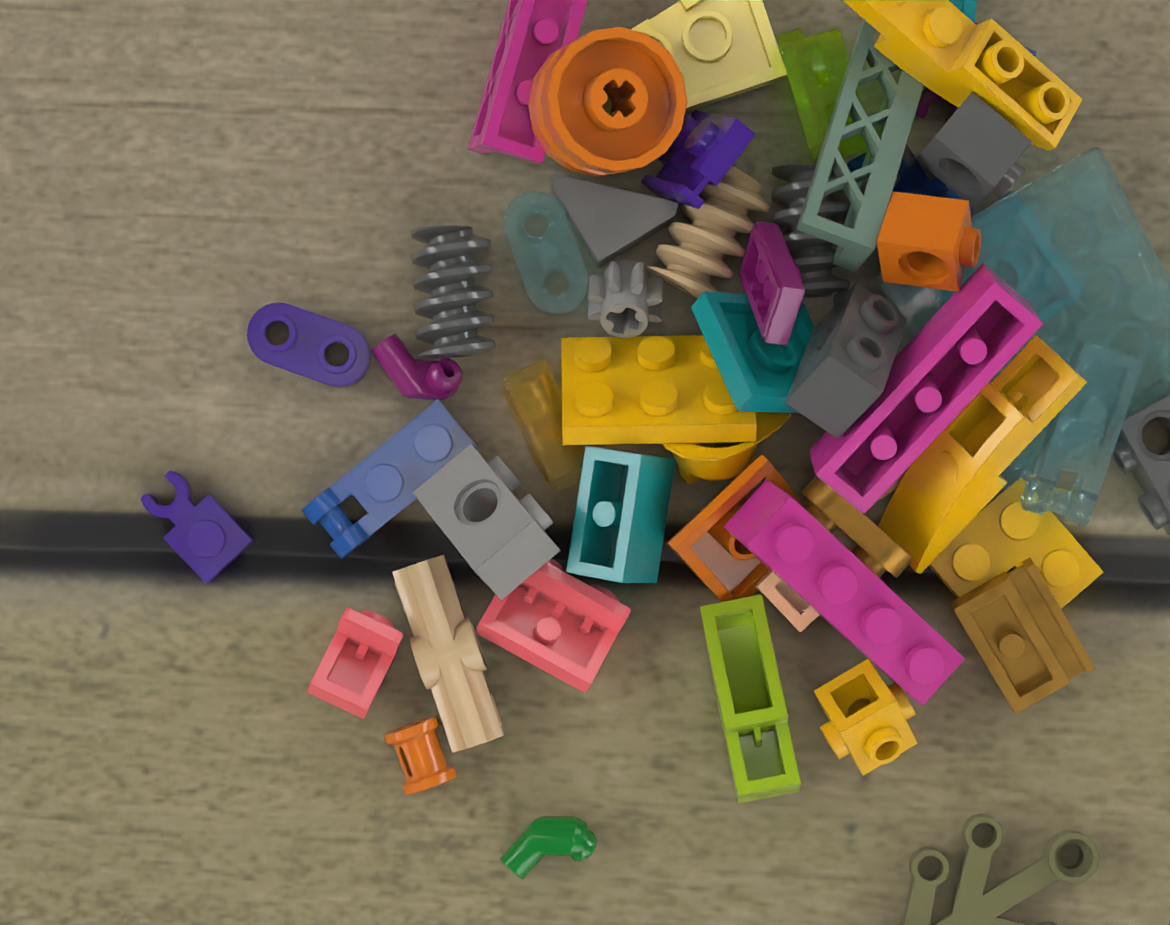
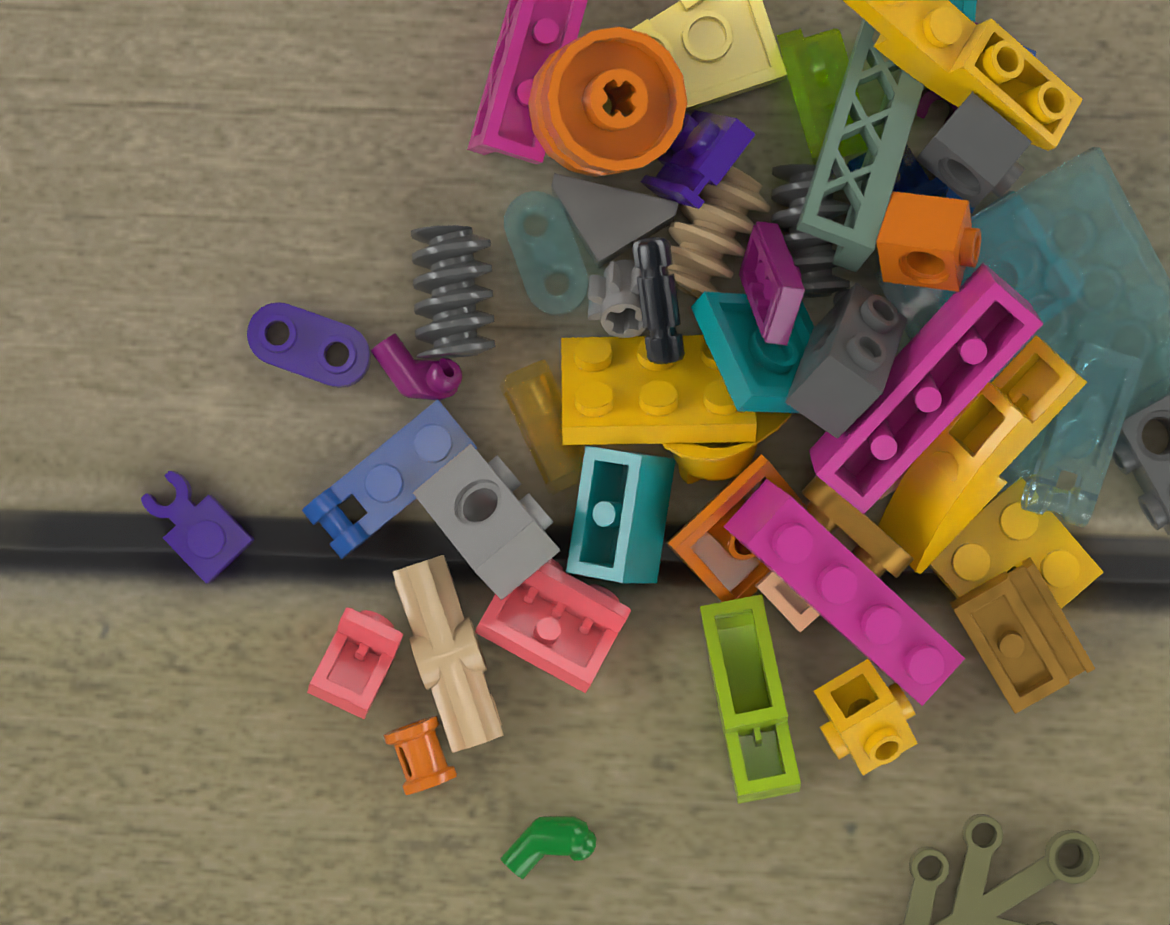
none -> black axle [632,237,685,364]

